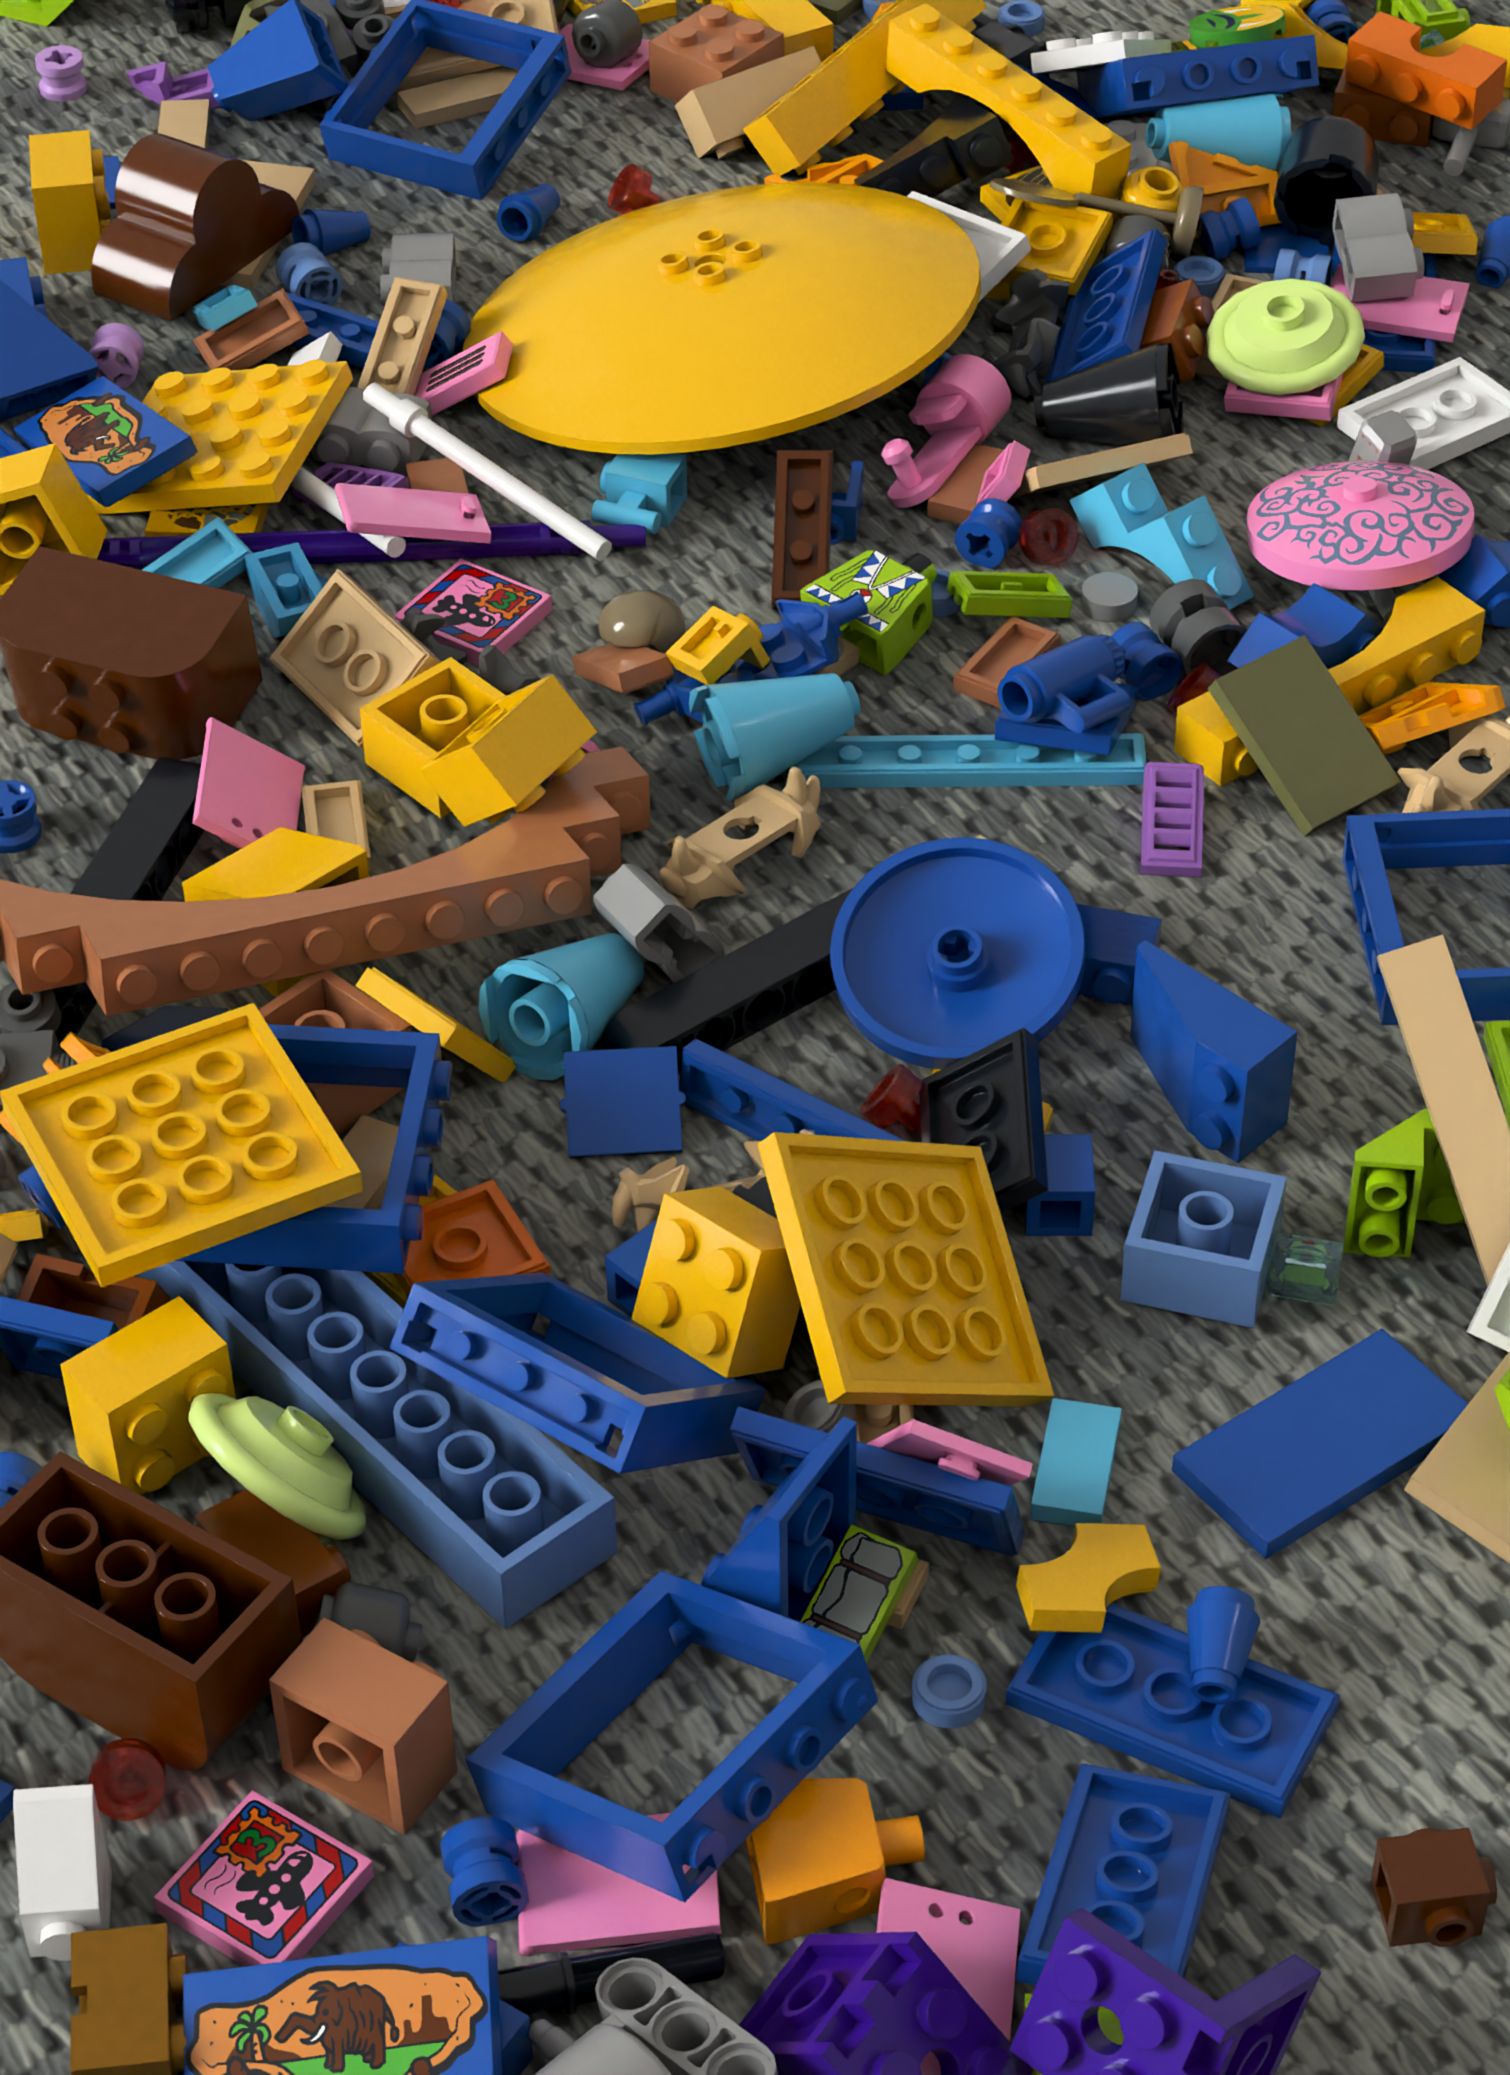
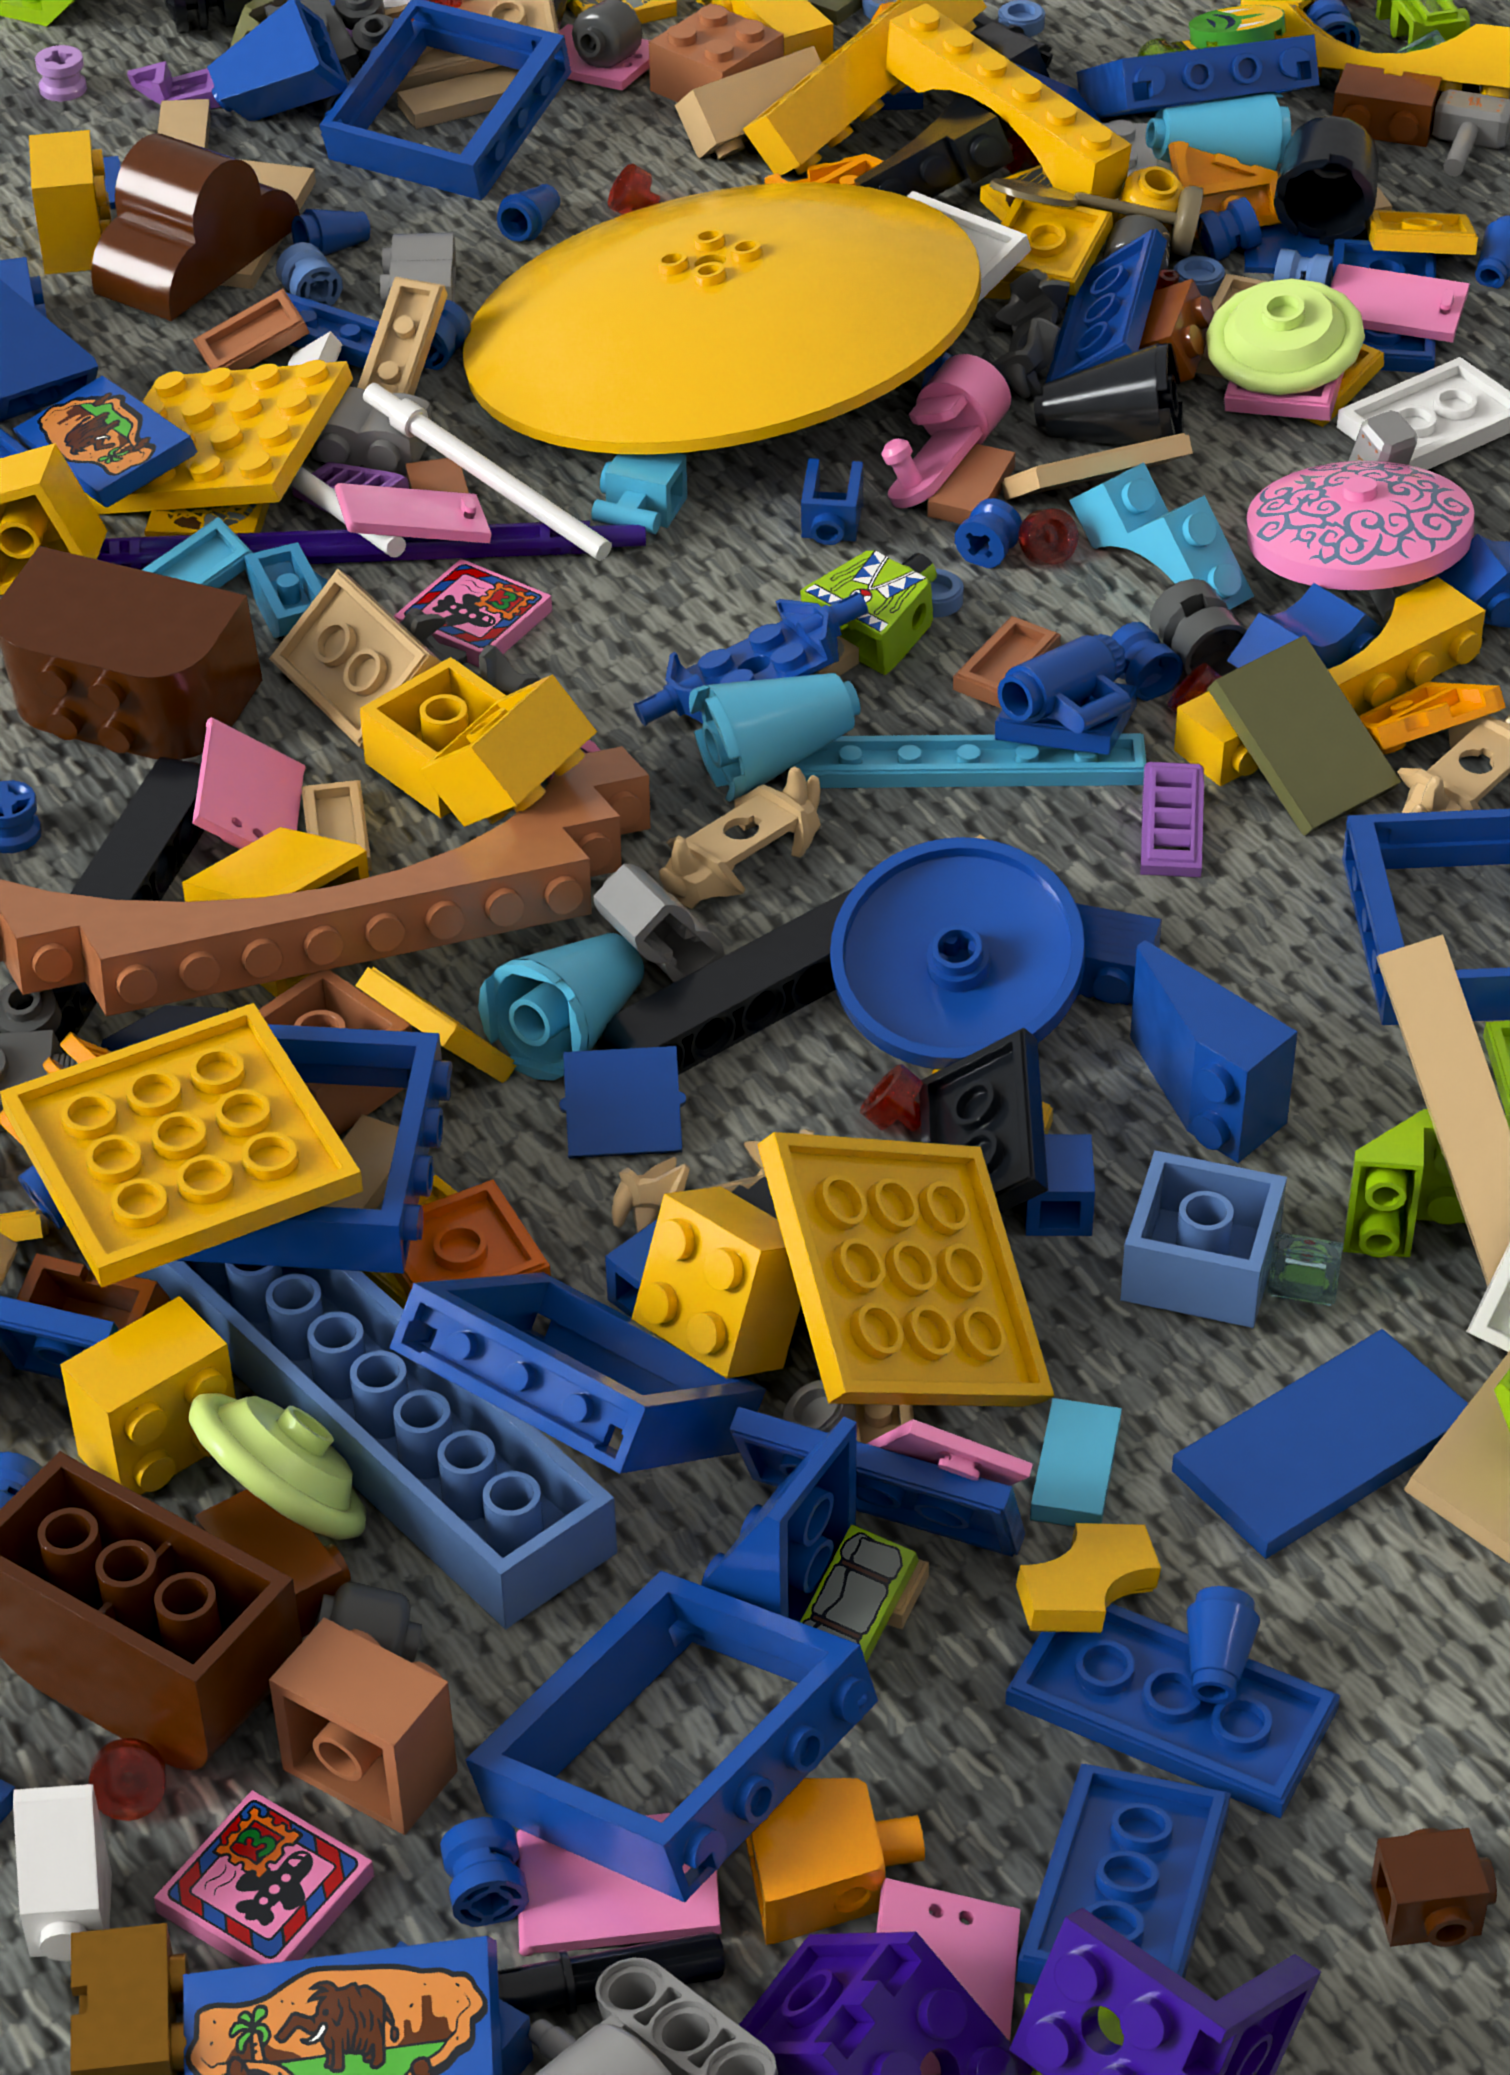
lavender wheel [89,323,145,388] -> none
medium azure tile [191,284,258,332] -> none
bright pink tile [414,331,513,416] -> none
nougat tile [572,643,674,694] -> none
dark tan hair [598,589,685,654] -> none
yellow bracket [666,606,771,685] -> none
blue tile [679,1039,905,1141] -> none
reddish brown tile [771,450,834,609] -> none
medium blue tile [912,1654,987,1728] -> none
lime tile [946,571,1073,618] -> none
bright pink tile [976,440,1030,505] -> none
white plate [1030,31,1172,74] -> none
light grey tile [1081,572,1138,622] -> none
light grey brick [1332,193,1424,302] -> none
orange arch [1345,11,1507,130] -> none

